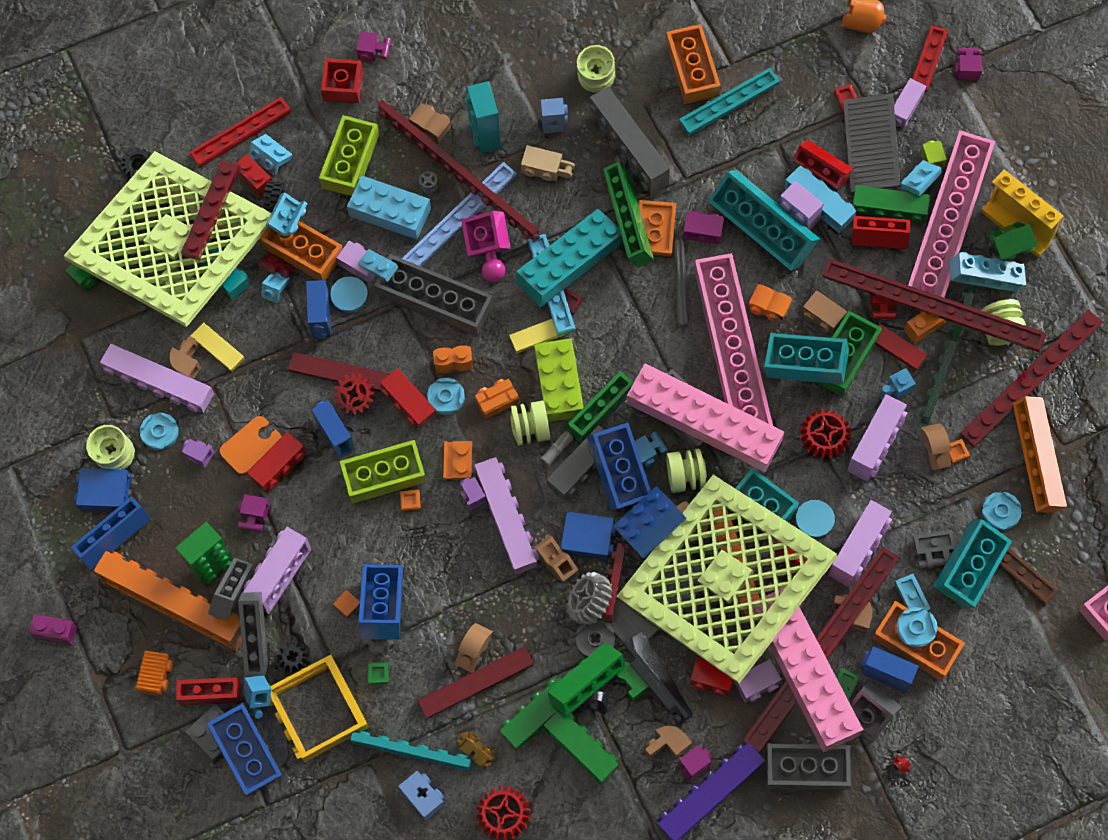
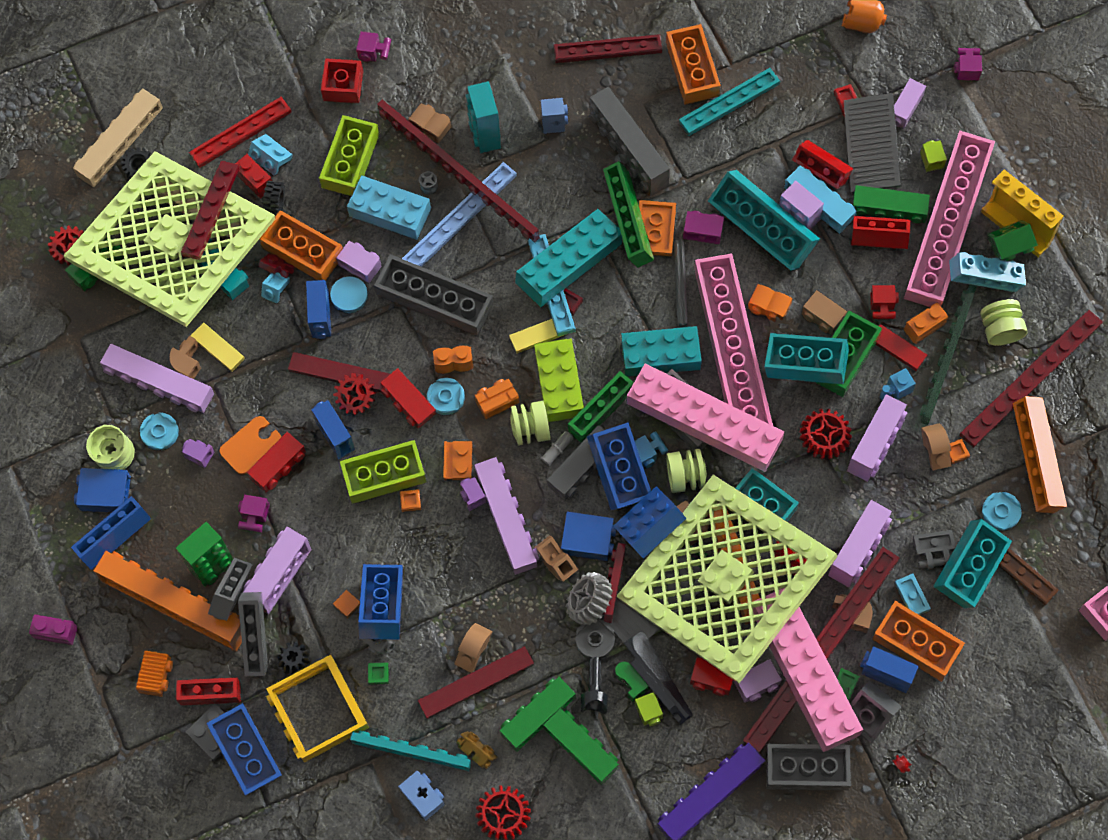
dark azure brick [243,675,272,719] -> none
medium azure bracket [266,192,307,237] -> none
medium azure plate [358,249,398,282] -> none
dark pink brick [461,211,511,283] -> none
tan brick [521,146,575,181] -> none
green brick [547,642,625,716] -> none
yellowish green wheel [577,45,615,93] -> none
medium nougat brick [645,726,692,759] -> none
magenta brick [678,745,712,783] -> none
medium azure tile [795,500,835,539] -> none
dark red plate [822,258,1046,352] -> none
medium azure tile [896,607,937,648] -> none
medium azure bracket [901,160,942,196] -> none
red tile [912,25,948,93] -> none
none -> red gear [48,225,84,265]
none -> tan brick [73,89,163,187]
none -> dark red tile [554,34,662,63]
none -> teal brick [621,326,702,377]
none -> lime brick [635,692,663,726]

